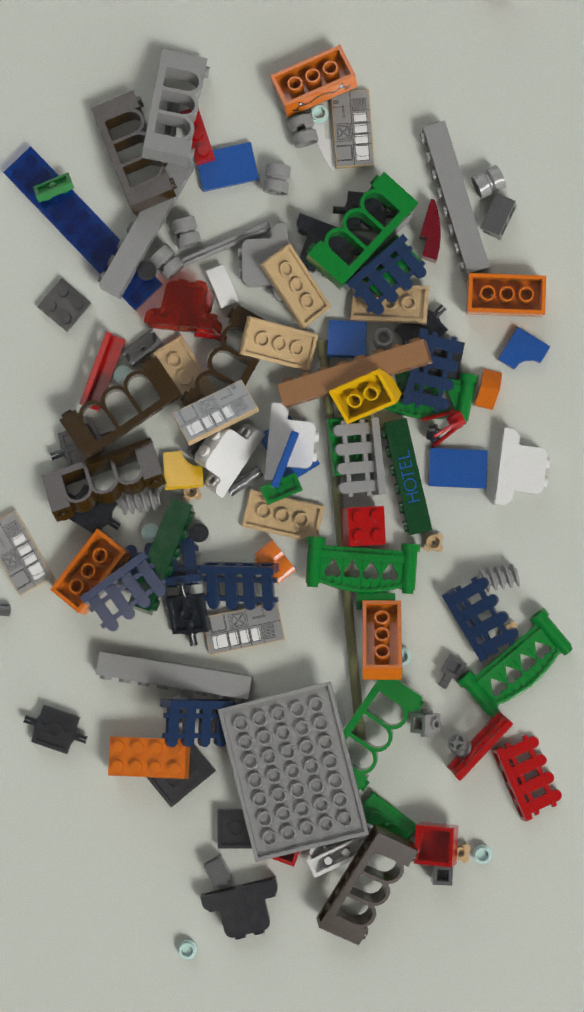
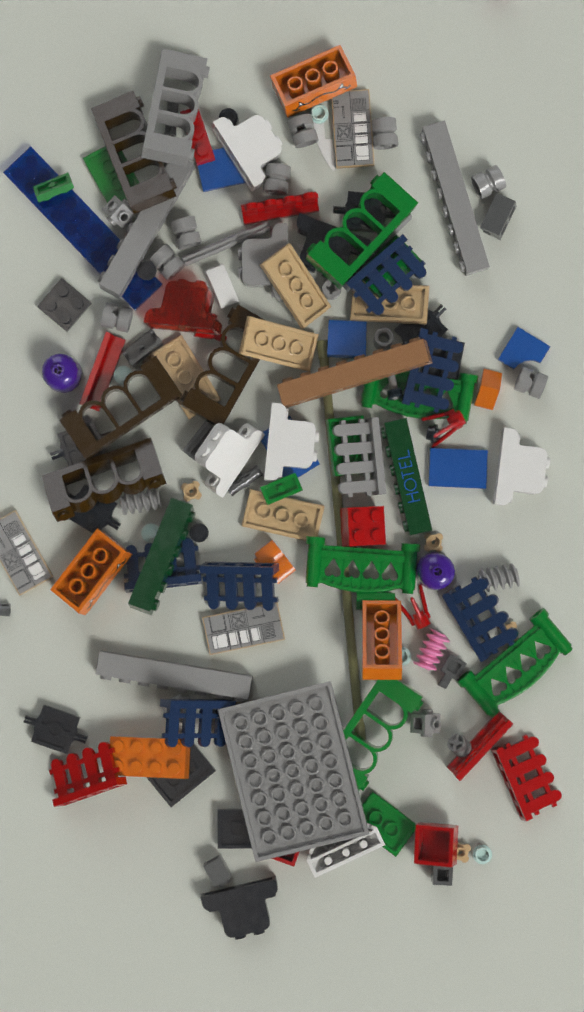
dark blue fence [80,551,167,631] -> none
yellow tile [163,451,204,490] -> none
black plate [165,582,211,646] -> none
tile [172,380,259,446] -> none
light aqua plate [178,940,197,959] -> none
blue tile [271,431,299,490] -> none
dark brown fence [316,824,418,945] -> none
yellow slope [329,368,402,424] -> none
dark red slope [419,199,441,263] -> none
orange brick [466,273,546,317] -> none
none -> dark purple cylinder [42,353,82,393]
none -> red fence [49,742,127,807]
none -> green tile [83,146,139,203]
none -> light grey wheel [101,302,133,333]
none -> light grey brick [102,195,135,229]
none -> white brick [211,115,282,192]
none -> black plate [219,108,238,125]
none -> red fence [241,192,319,225]
none -> light grey wheel [322,280,341,300]
none -> light grey wheel [371,117,398,150]
none -> red plant [395,585,431,630]
none -> bright pink piece [413,628,450,671]
none -> dark purple cylinder [416,552,455,590]
none -> light grey wheel [514,366,548,399]

